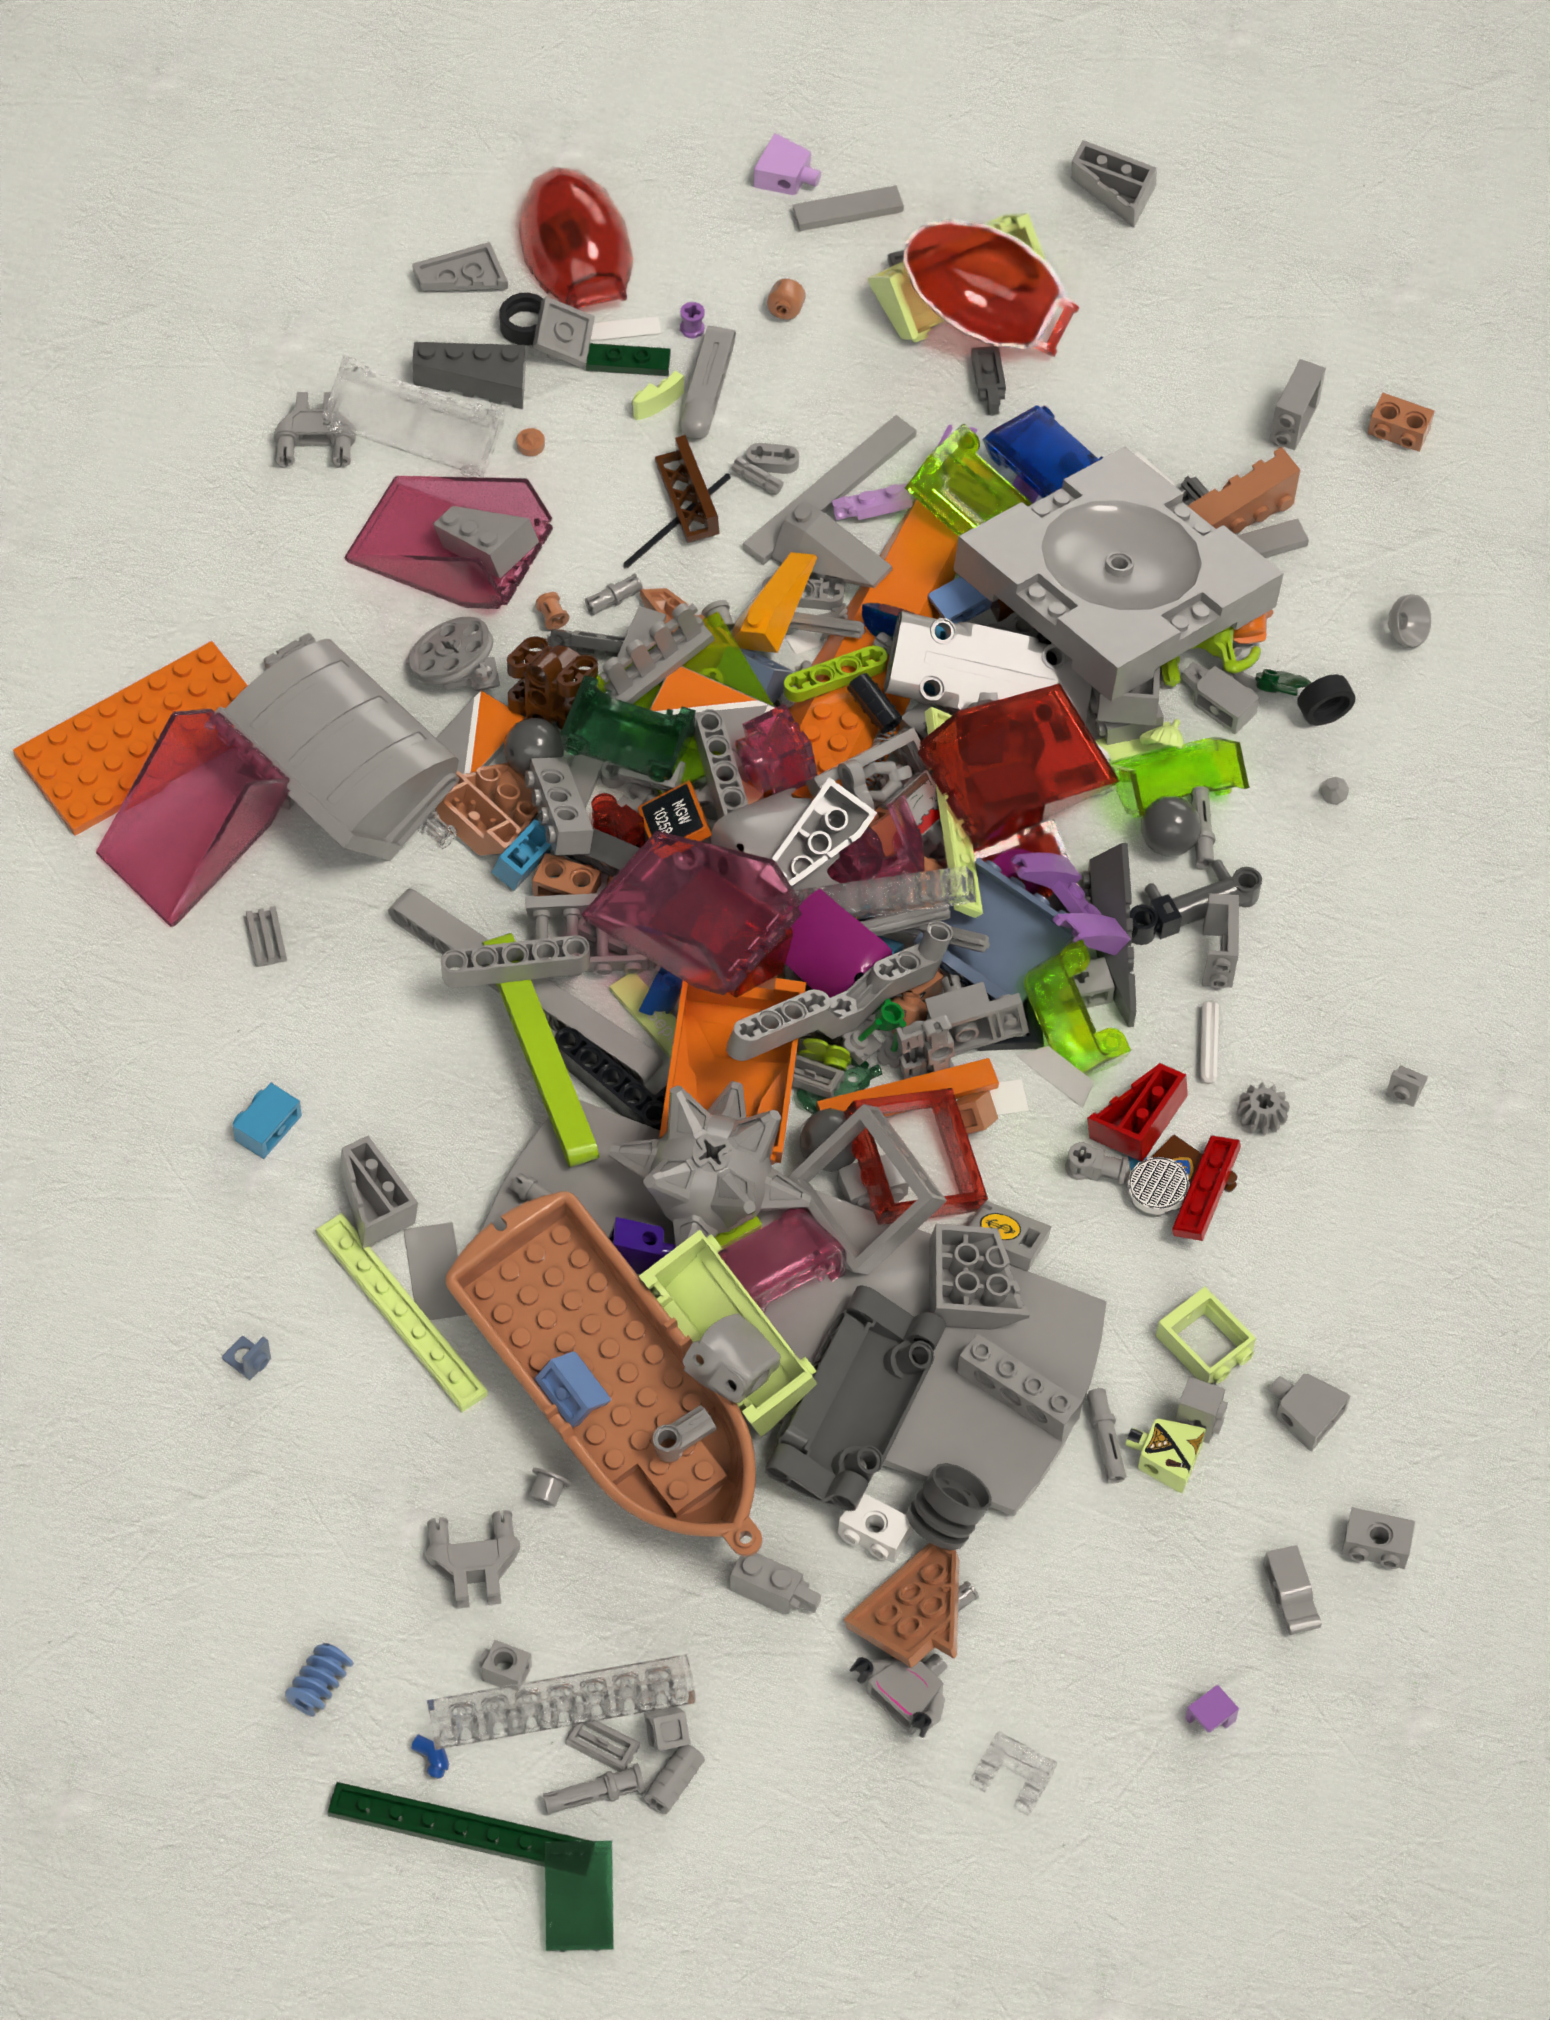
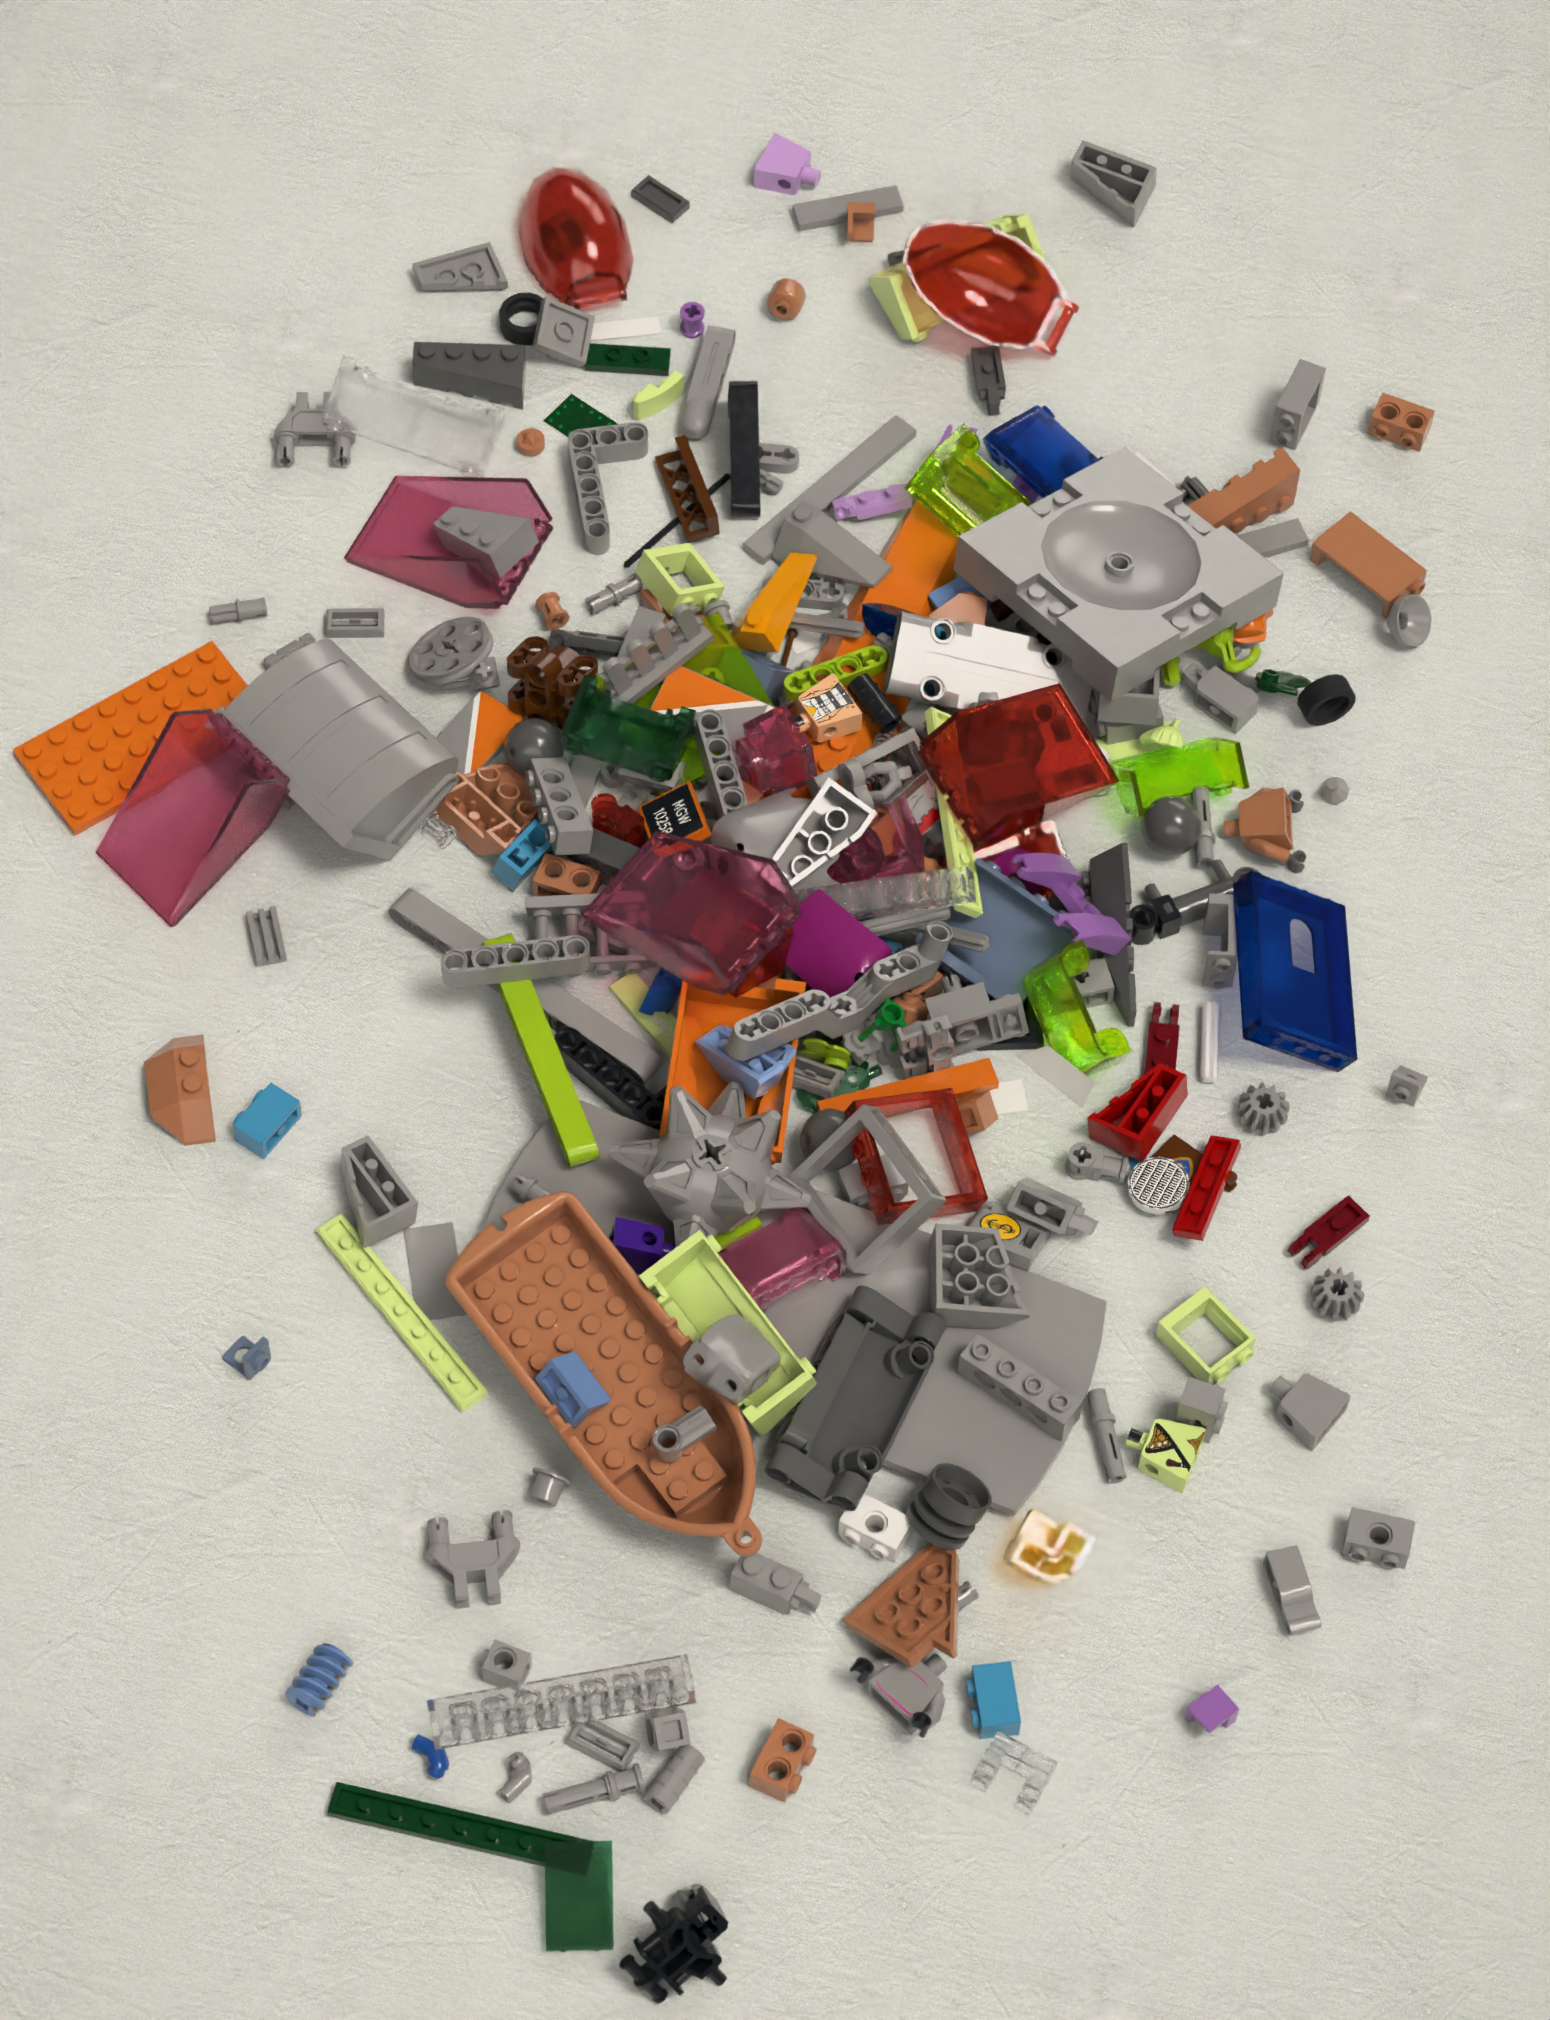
none -> nougat wedge [144,1034,216,1146]
none -> light grey axle [209,597,268,623]
none -> light grey tile [326,608,385,638]
none -> light grey arm [499,1752,532,1803]
none -> dark green sticker [543,393,618,437]
none -> light grey beam [568,422,648,555]
none -> black piece [619,1884,728,2004]
none -> dark grey tile [631,175,690,224]
none -> yellowish green window [635,542,725,616]
none -> light blue wedge [695,1025,797,1099]
none -> black beam [728,381,760,517]
none -> nougat brick [749,1718,817,1803]
none -> reddish brown hinge [781,629,798,667]
none -> light nougat torso [788,673,862,743]
none -> nougat panel [846,202,875,242]
none -> nougat slope [927,591,988,626]
none -> dark azure brick [965,1661,1021,1739]
none -> clear yellow brick [1003,1509,1095,1584]
none -> light grey hinge [1007,1177,1099,1235]
none -> dark red hinge [1144,1002,1180,1074]
none -> nougat torso [1224,787,1306,873]
none -> clear blue panel [1233,871,1358,1072]
none -> dark red hinge [1287,1195,1370,1270]
none -> nougat panel [1309,511,1427,619]
none -> light grey gear [1310,1267,1364,1322]

